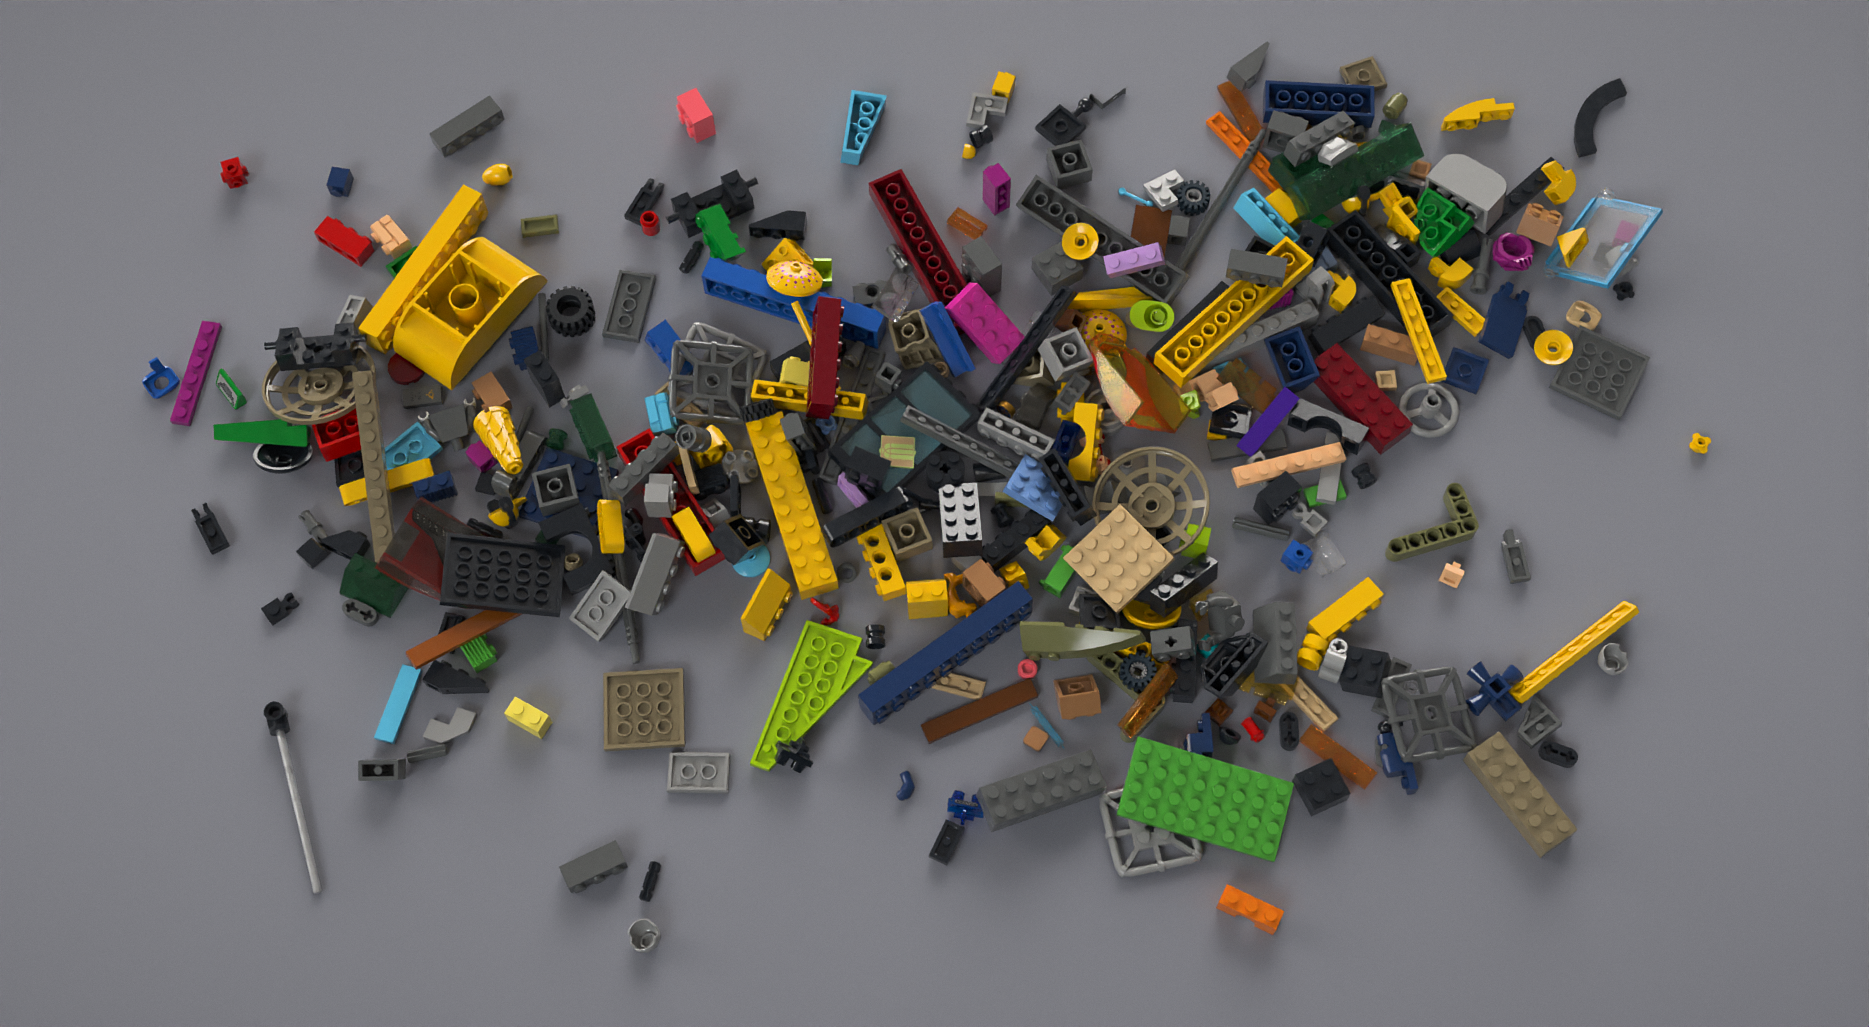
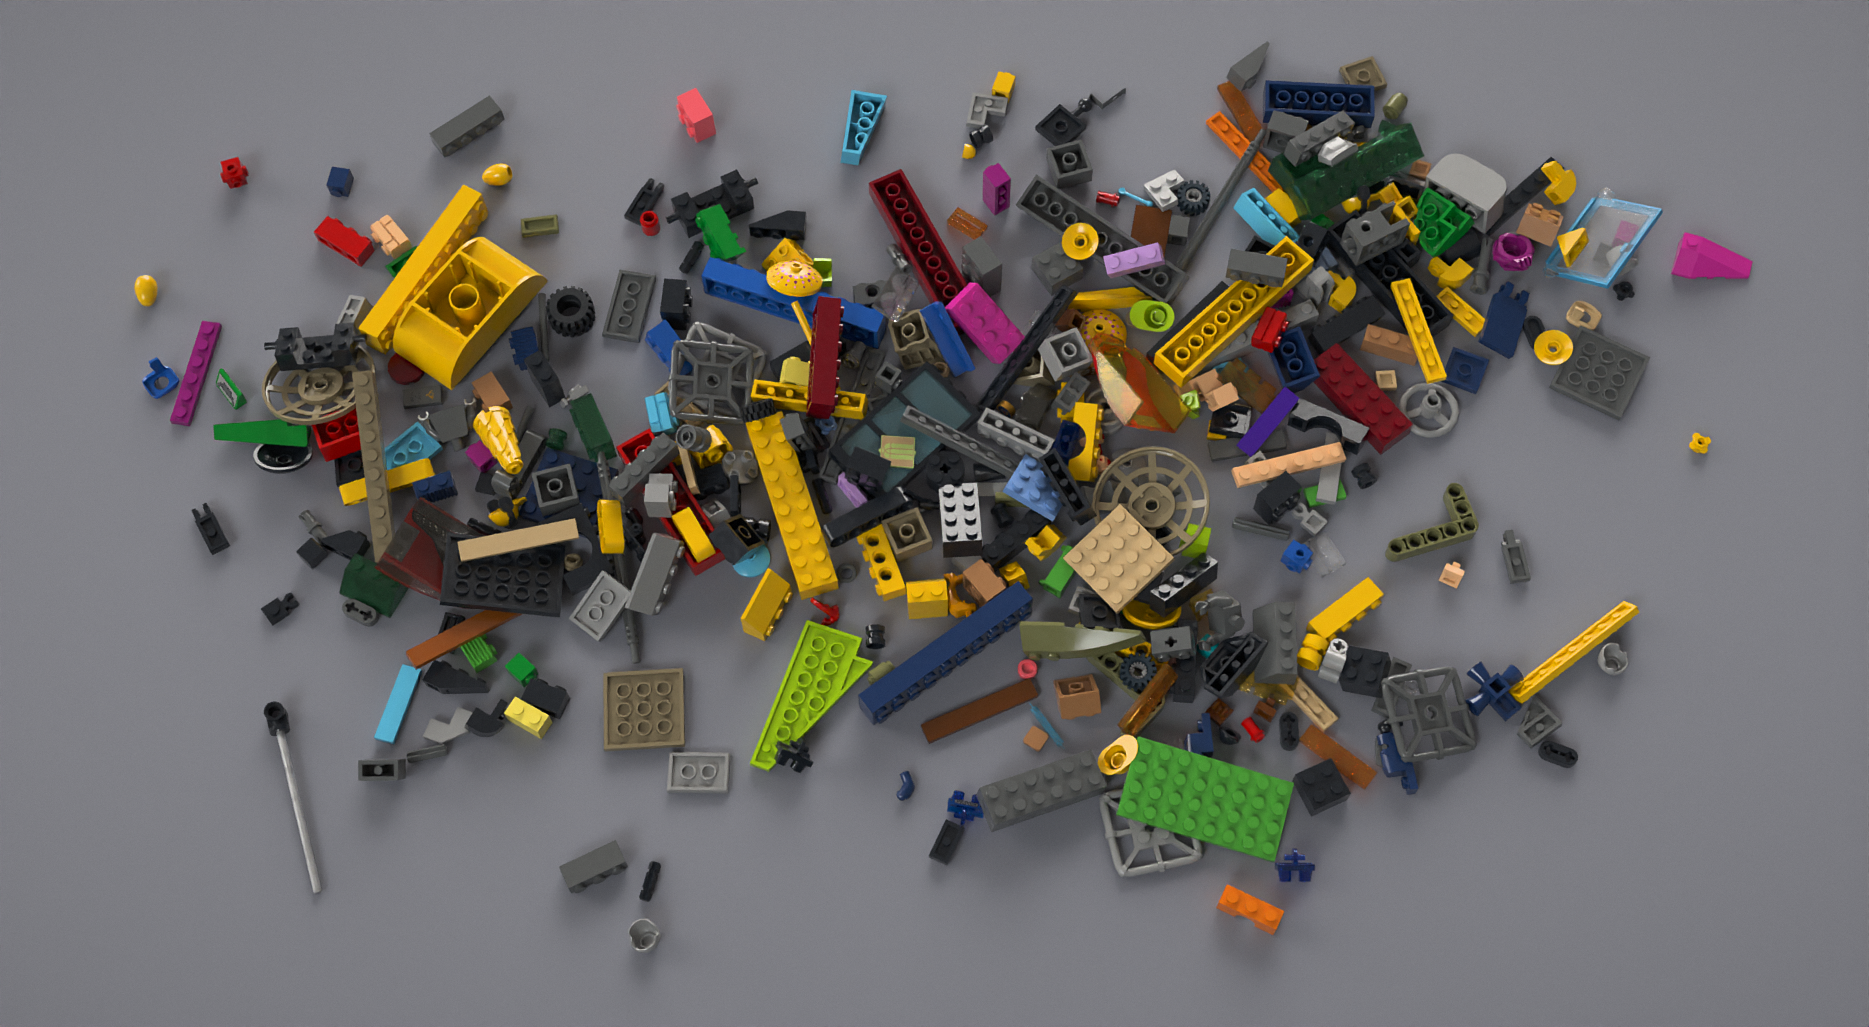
tan tile [932,673,986,700] -> none
yellow slope [1441,98,1515,131] -> none
dark tan brick [1463,732,1578,858] -> none
black tile [1574,78,1627,158] -> none
none -> yellow animal [134,275,158,306]
none -> tan tile [457,518,579,562]
none -> black brick [464,699,508,737]
none -> green brick [505,653,538,688]
none -> black brick [521,678,570,719]
none -> black brick [660,279,693,330]
none -> red pin [1096,191,1120,208]
none -> yellow piece [1098,735,1138,775]
none -> red brick [1251,307,1289,353]
none -> clear blue hips [1275,848,1315,882]
none -> dark grey torso [1340,201,1410,266]
none -> dark pink wedge [1671,232,1753,279]

